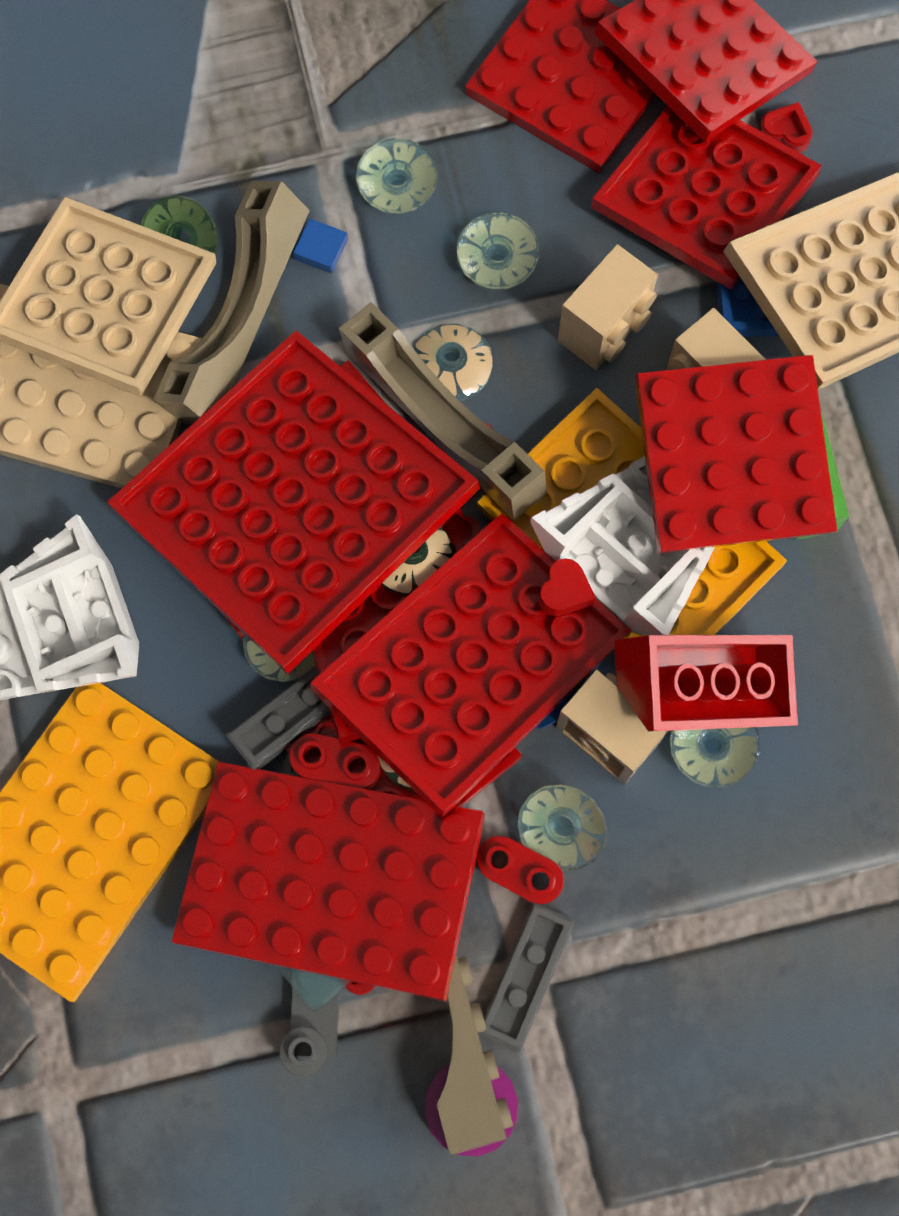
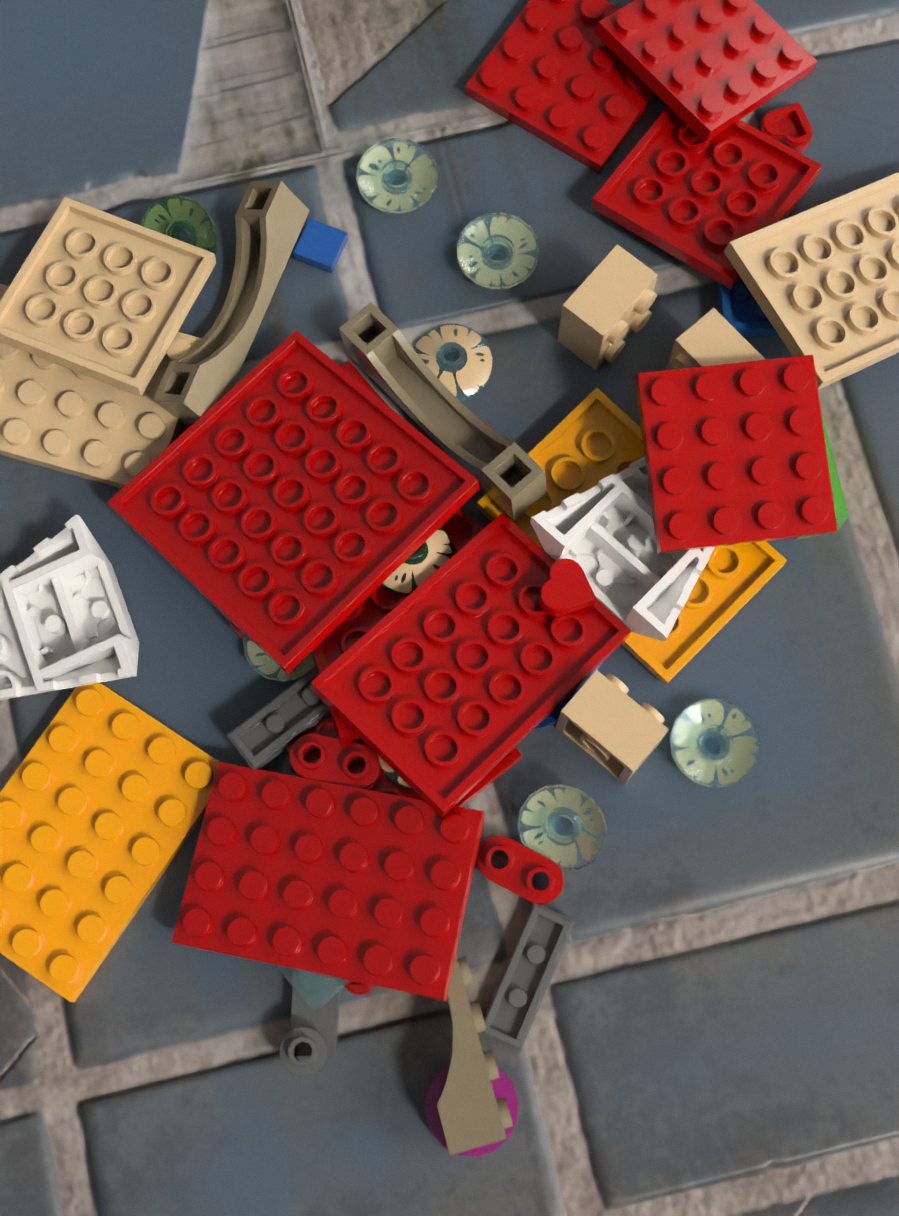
red slope [615,635,798,732] -> none

